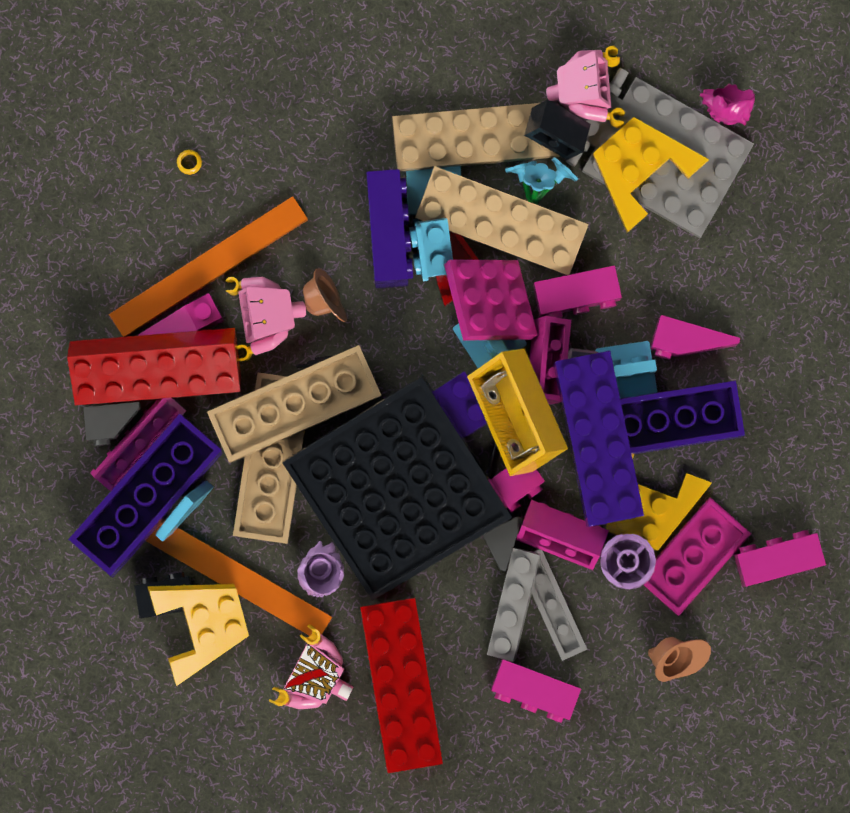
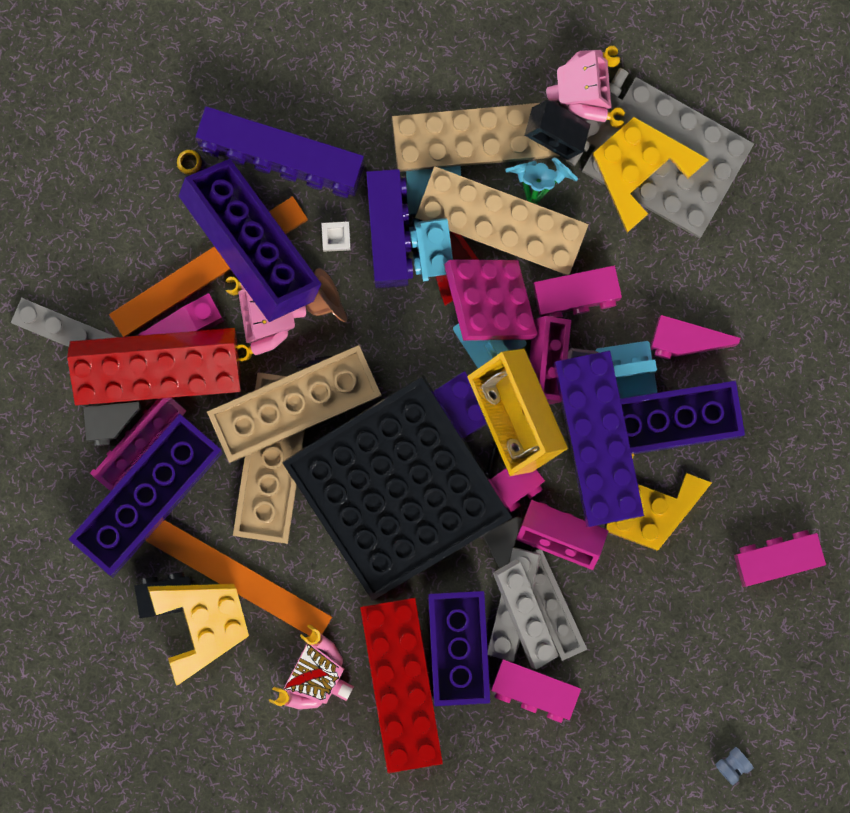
medium azure tile [156,481,214,542] -> none
lavender hair [297,541,344,597] -> none
lavender cylinder [600,534,656,590] -> none
dark pink tile [643,497,751,616] -> none
nougat piece [648,637,711,682] -> none
dark pink hair [700,84,755,126] -> none
none -> light grey plate [11,298,116,347]
none -> dark purple brick [179,159,321,322]
none -> dark purple brick [195,106,365,198]
none -> white plate [322,222,351,252]
none -> dark purple brick [428,591,490,706]
none -> light grey plate [493,560,559,669]
none -> sand blue wheel [715,747,754,786]

